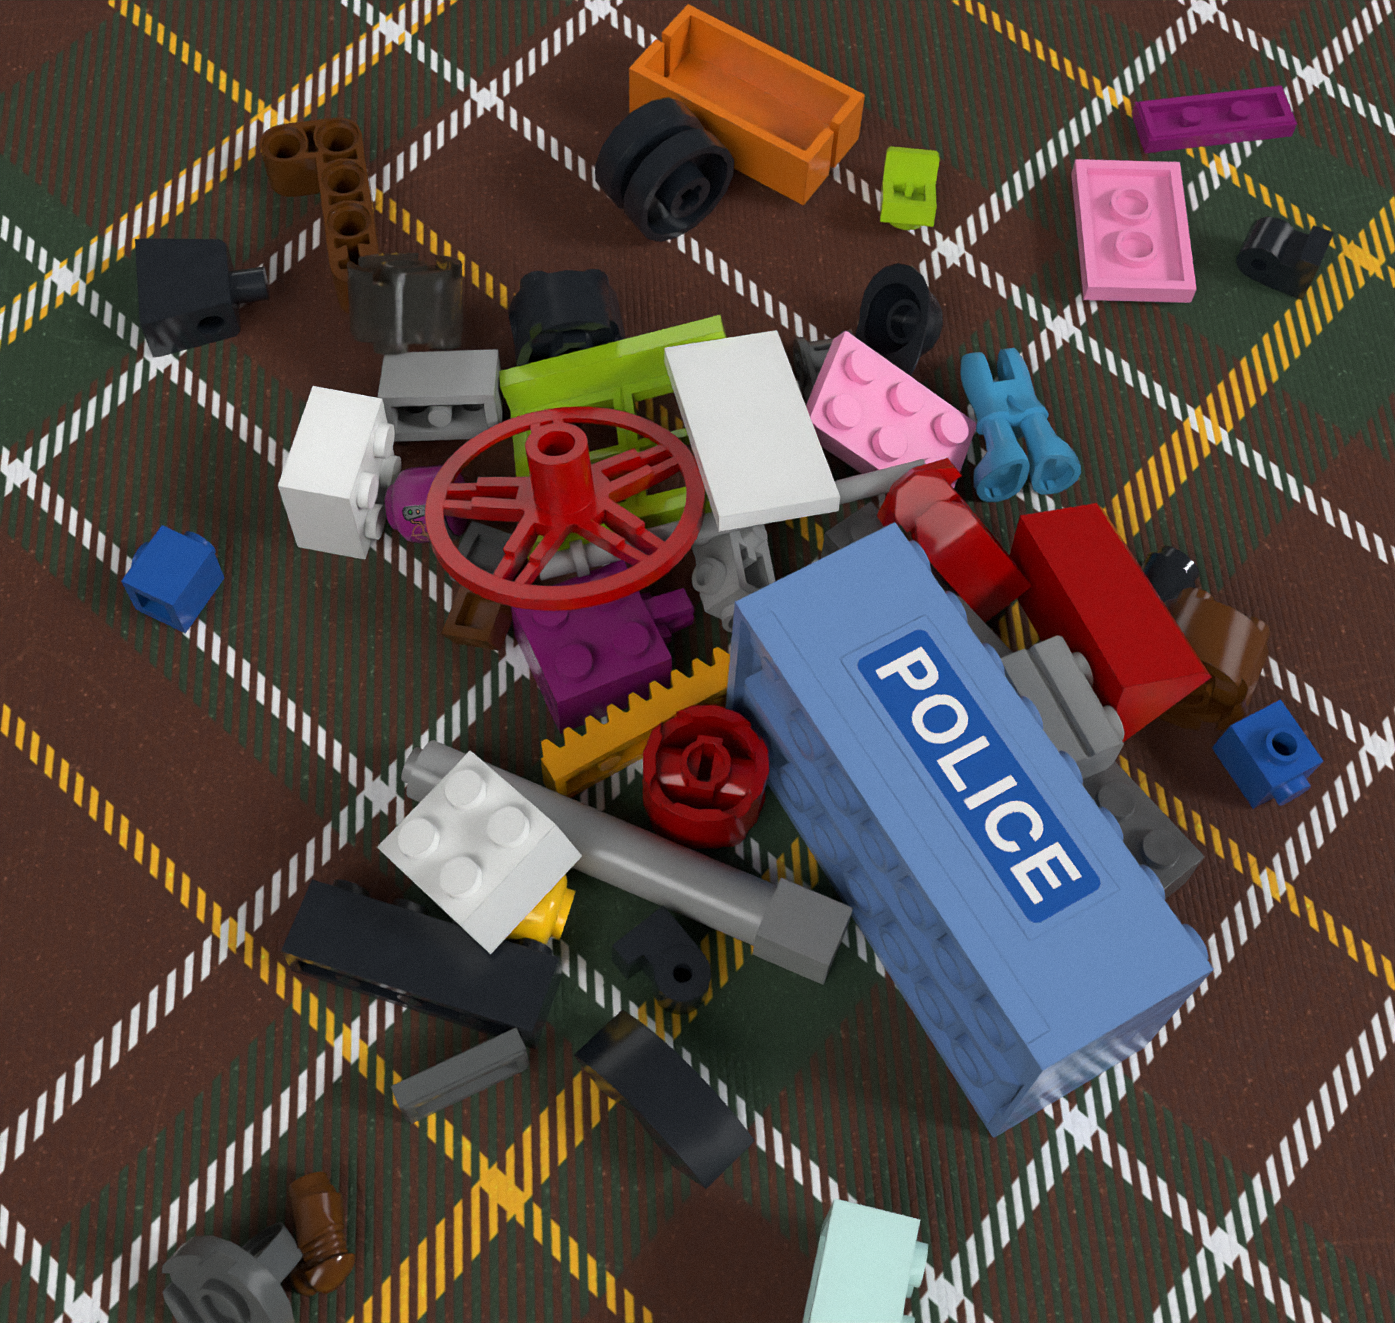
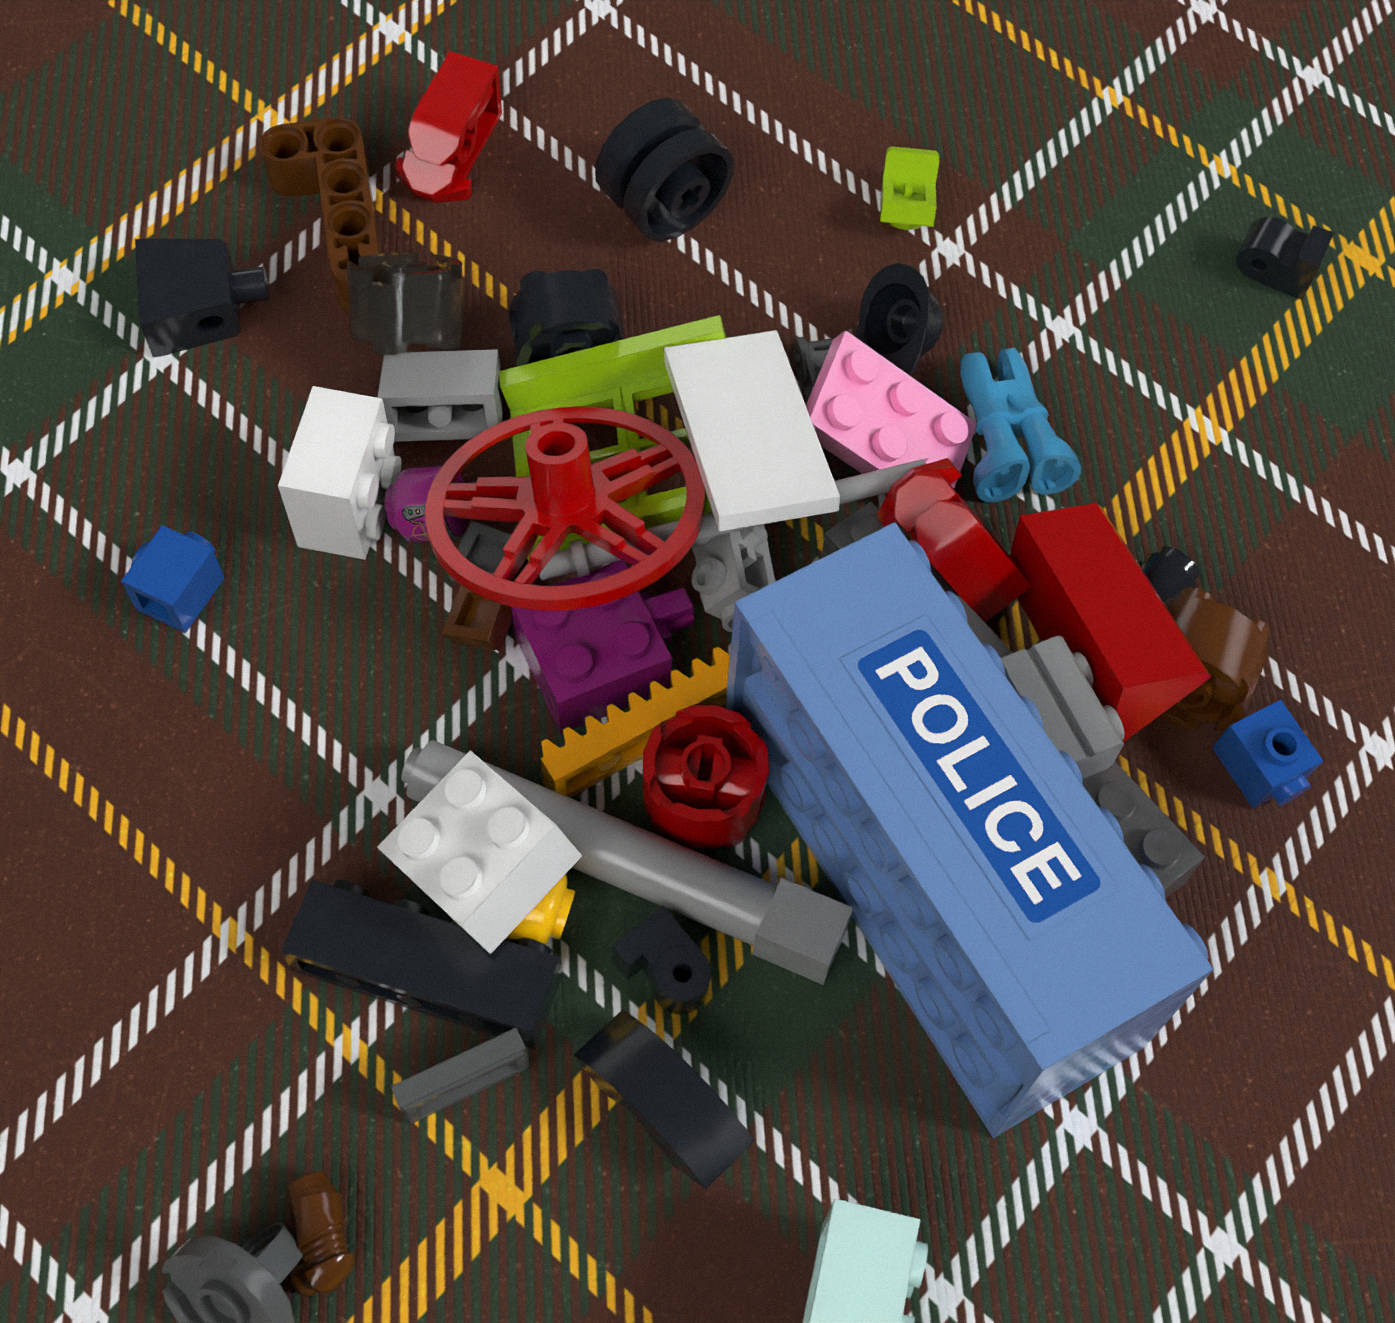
orange piece [629,4,865,206] -> none
bright pink plate [1071,159,1196,303] -> none
magenta tile [1131,85,1297,153] -> none
none -> red piece [395,51,502,203]

